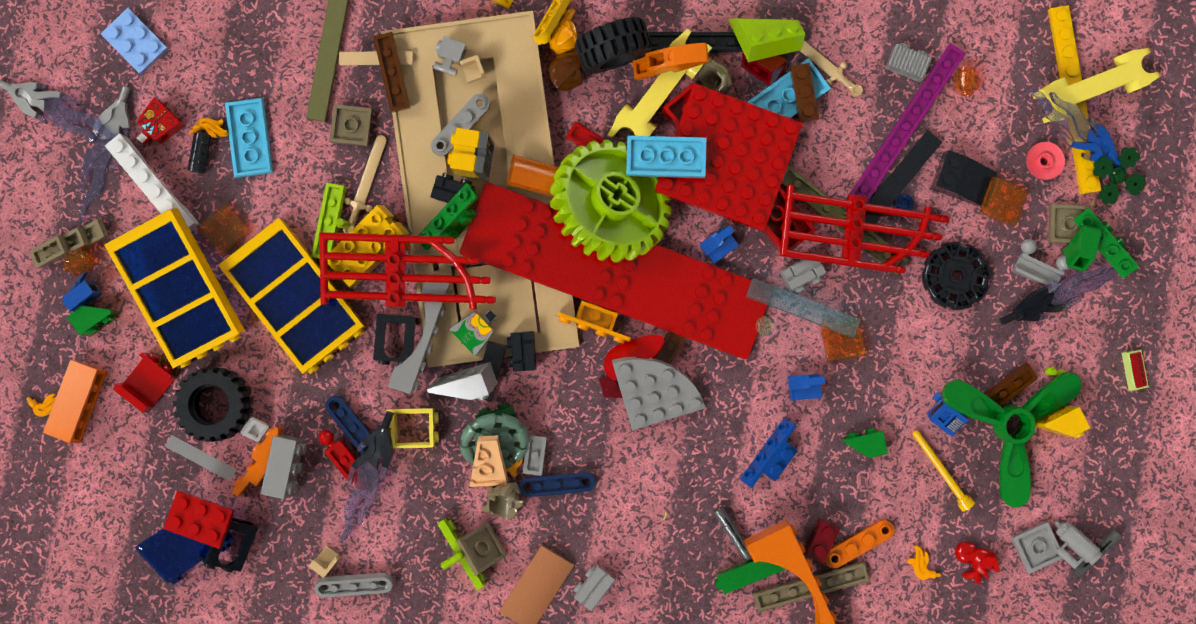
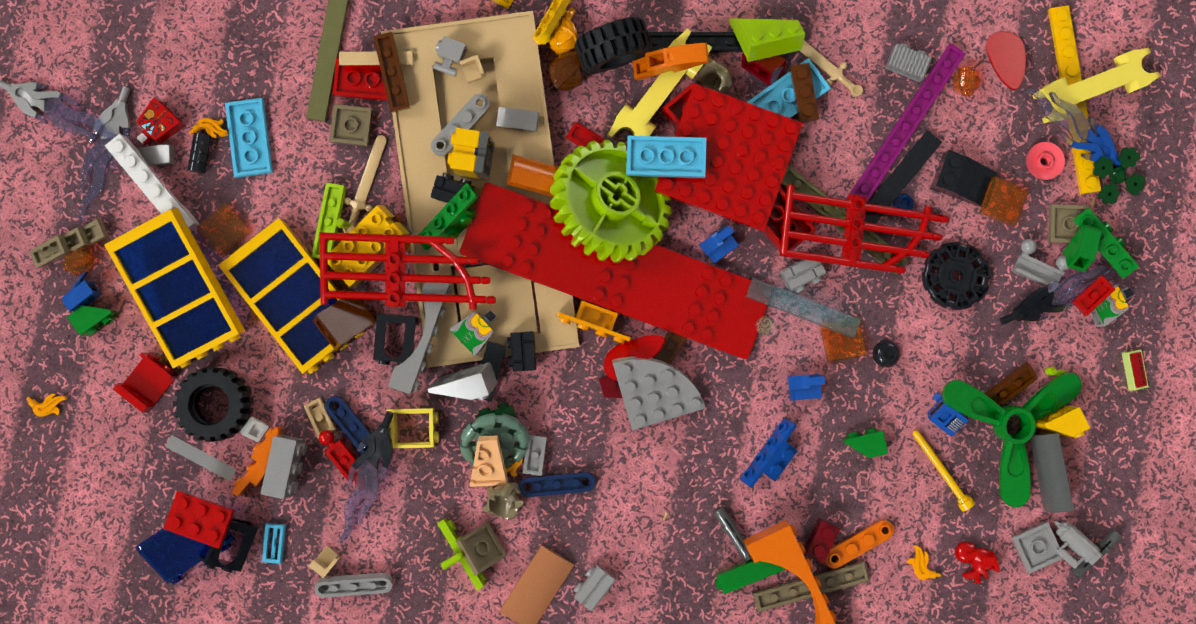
orange brick [43,360,107,443] -> none
light blue plate [101,8,169,75] -> none
none -> light grey slope [137,144,175,167]
none -> medium azure tile [262,523,286,564]
none -> tan slope [304,397,339,439]
none -> reddish brown panel [313,299,376,352]
none -> red plate [332,57,388,101]
none -> light grey slope [496,107,540,132]
none -> black piece [872,340,900,368]
none -> shield [985,32,1026,90]
none -> dark grey brick [1030,432,1074,513]
none -> red plate [1071,275,1116,316]
none -> torso [1090,284,1133,327]

